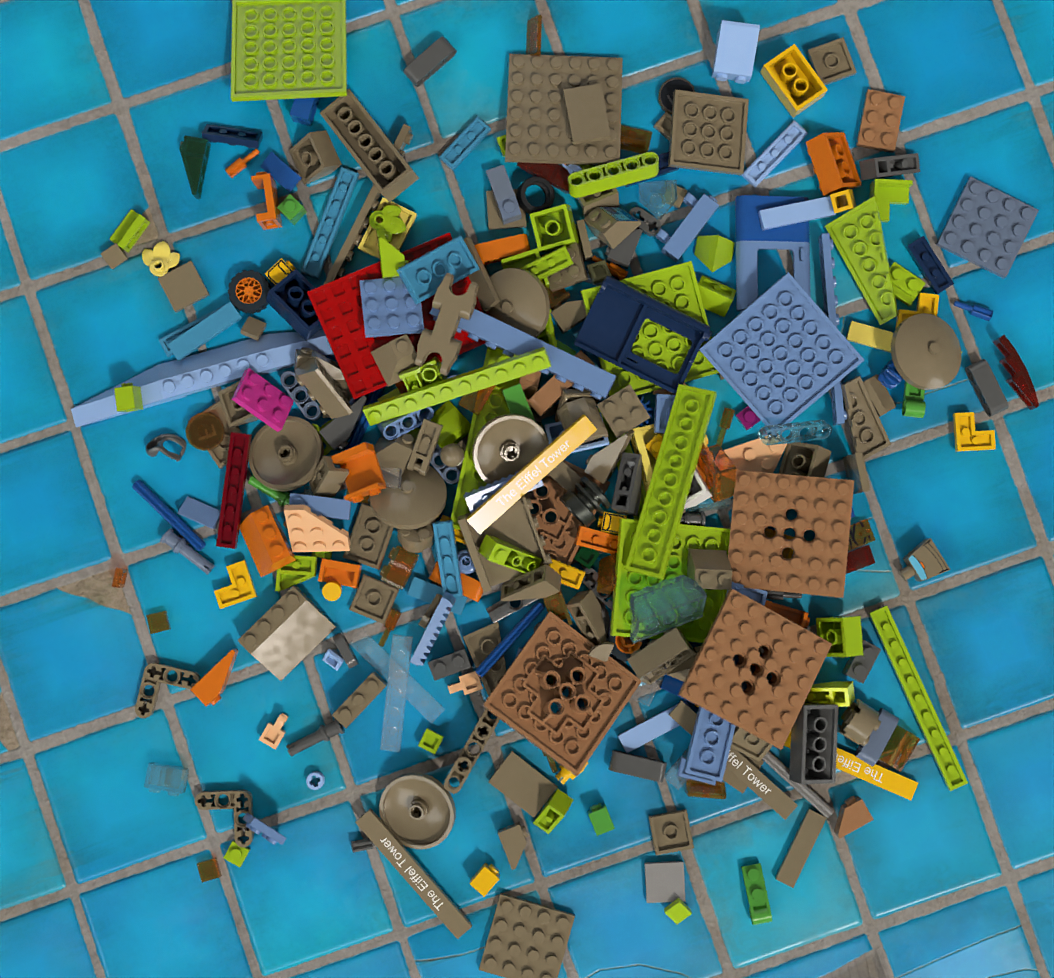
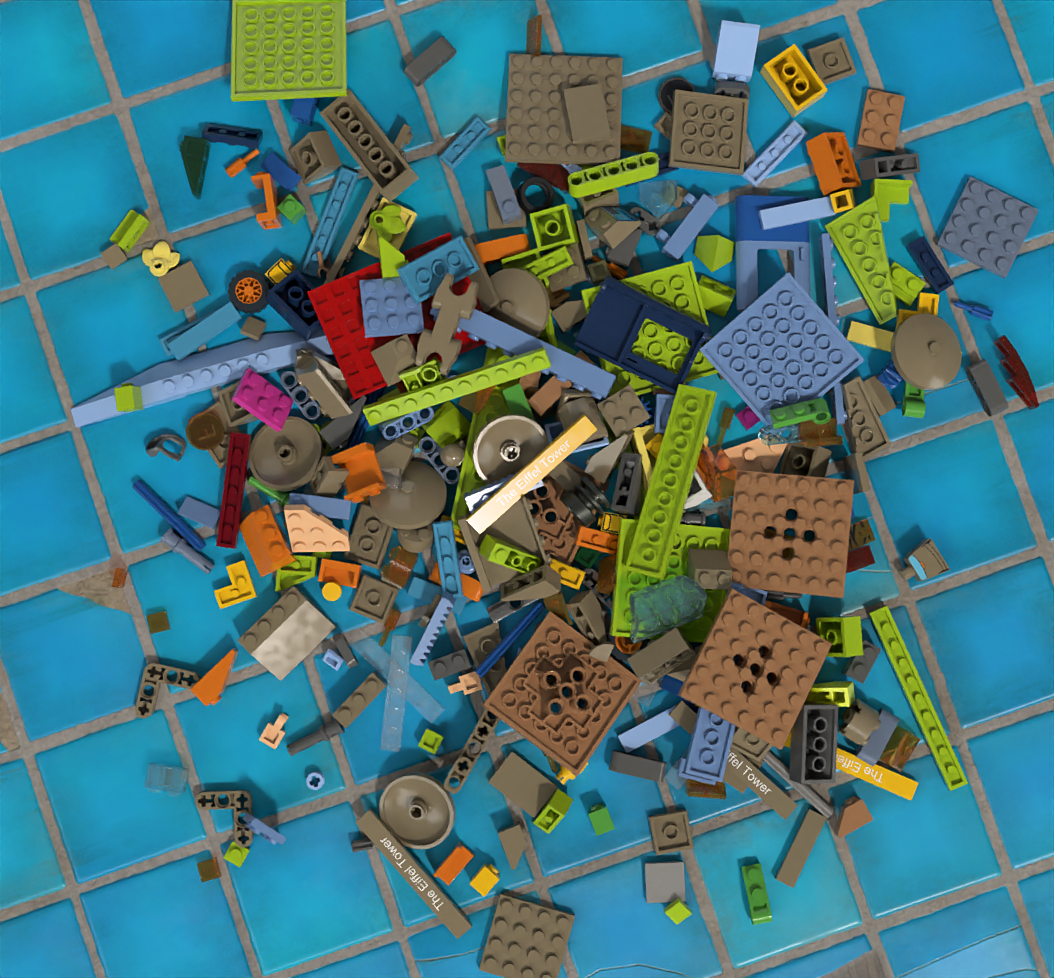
dark tan plate [407,419,443,476] -> none
yellow plate [953,412,996,452] -> none
none -> medium nougat hand [316,251,329,278]
none -> orange panel [433,842,474,885]
none -> dark grey beam [714,81,750,99]
none -> bright green plate [769,398,831,429]
none -> clear orange panel [799,418,843,447]

